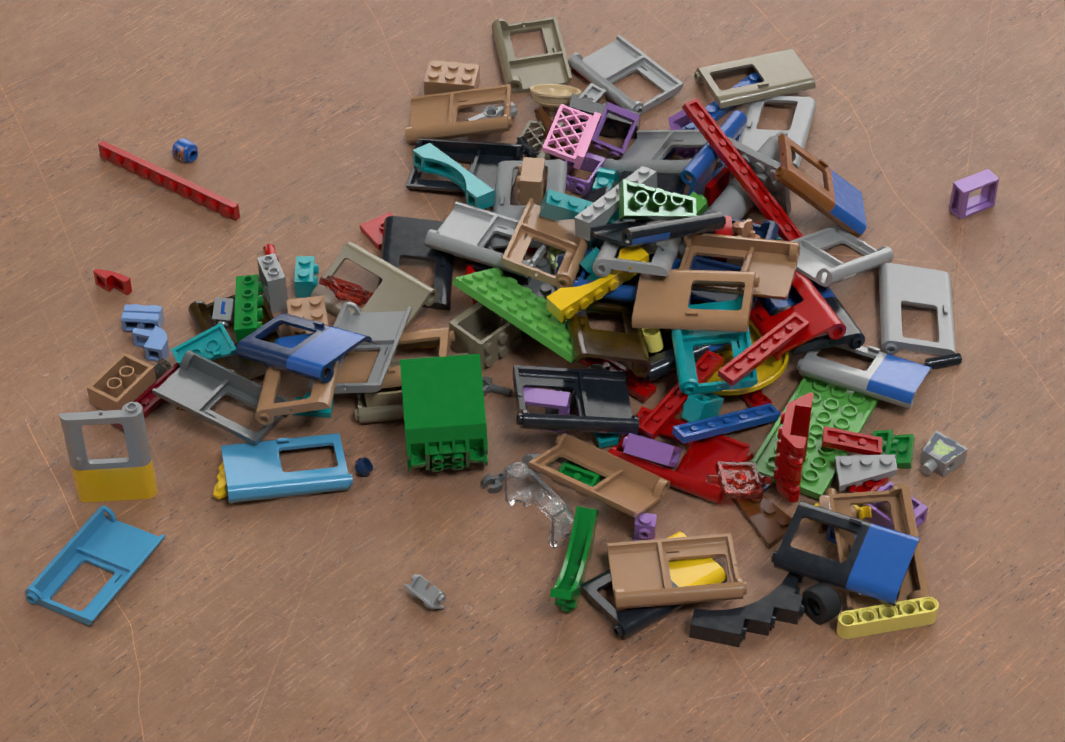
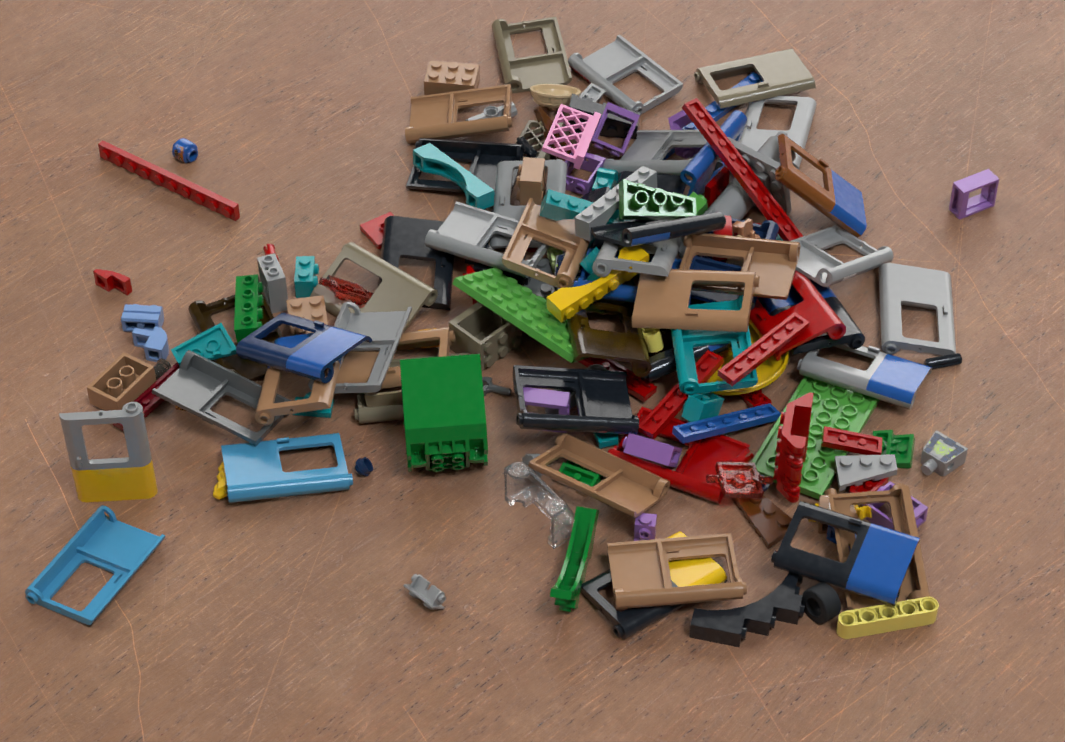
light grey brick [212,297,235,327] -> none
dark grey bar [483,466,515,493] -> none

